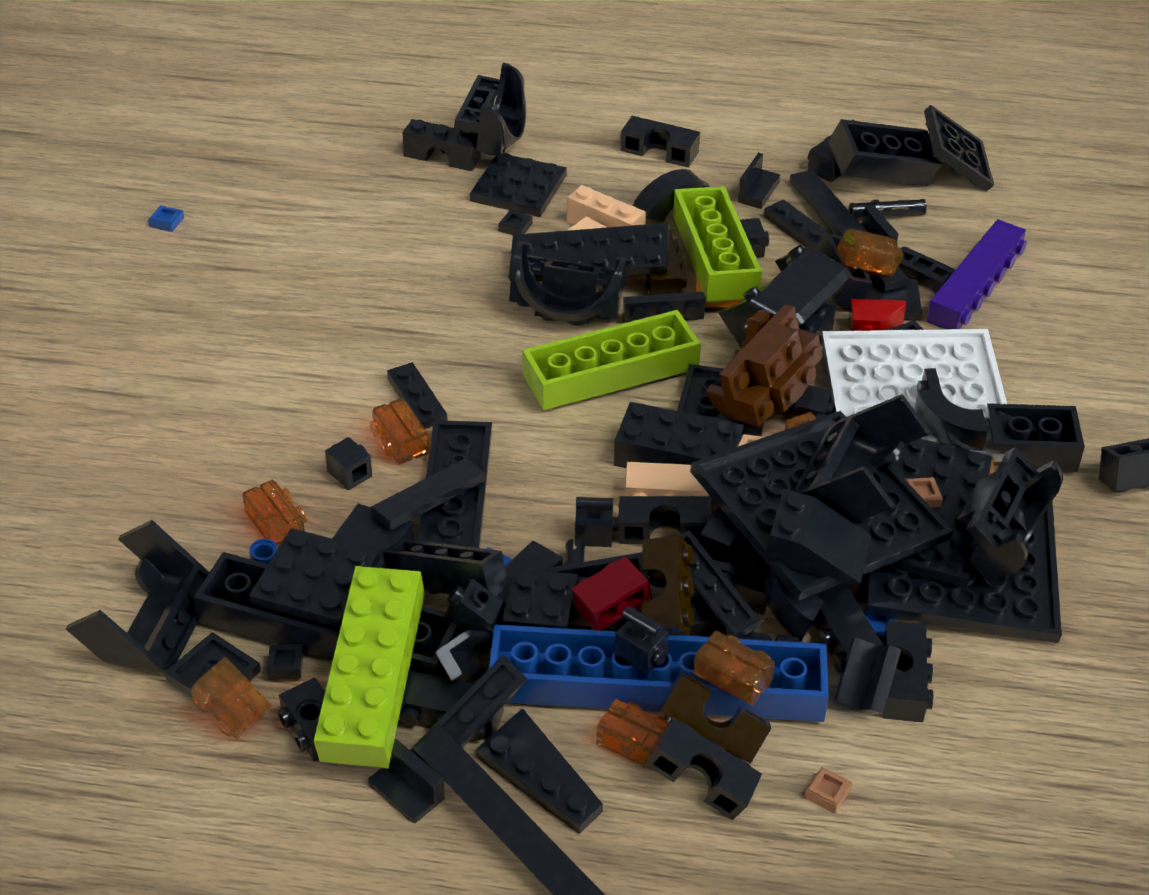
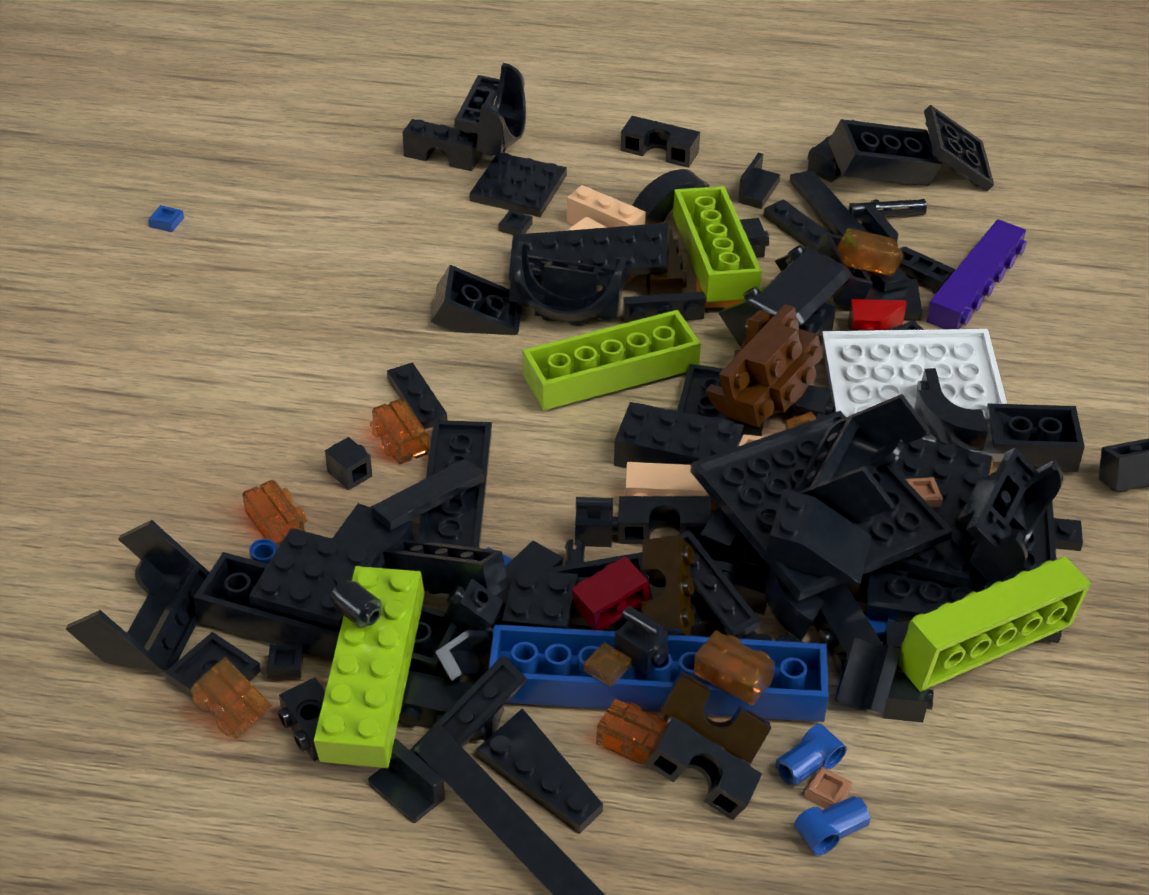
none -> black brick [330,580,382,628]
none -> black slope [431,265,522,335]
none -> clear orange tile [584,642,631,687]
none -> blue piece [775,724,847,786]
none -> blue piece [794,796,871,855]
none -> lime brick [897,556,1091,692]
none -> black plate [1054,518,1083,551]

